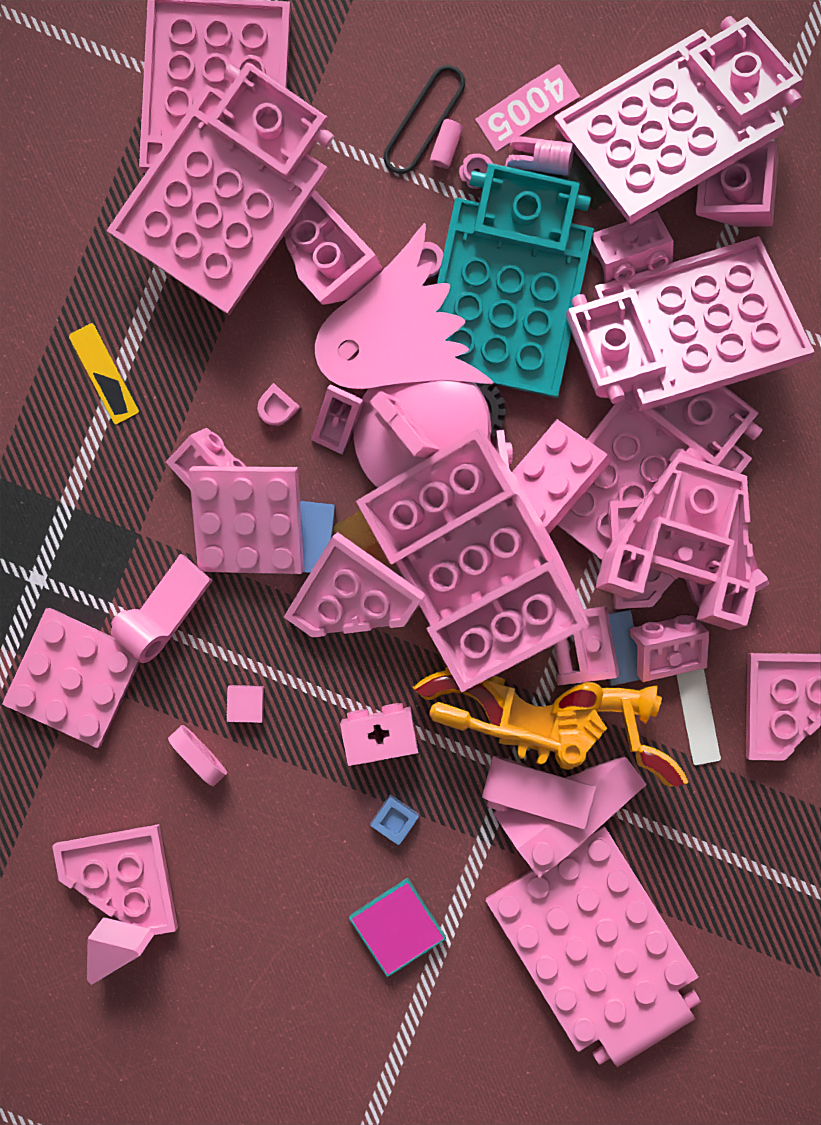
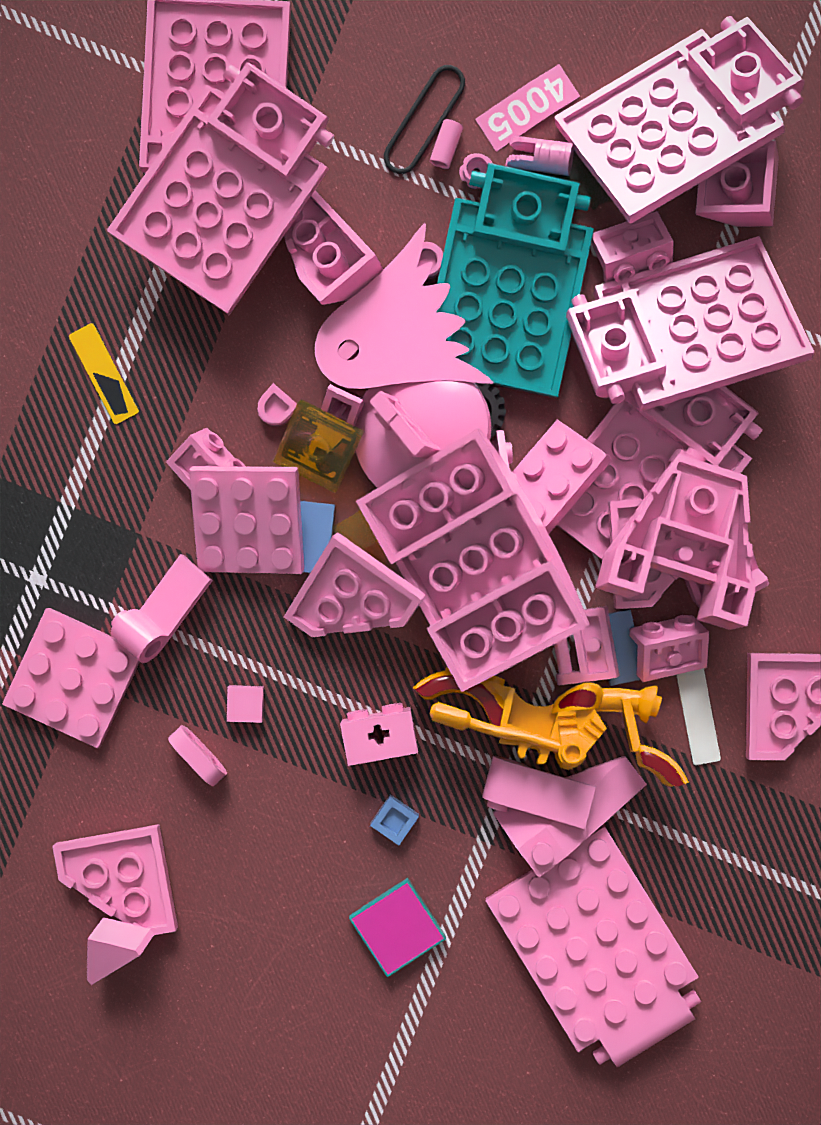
none -> clear yellow tile [273,399,365,493]

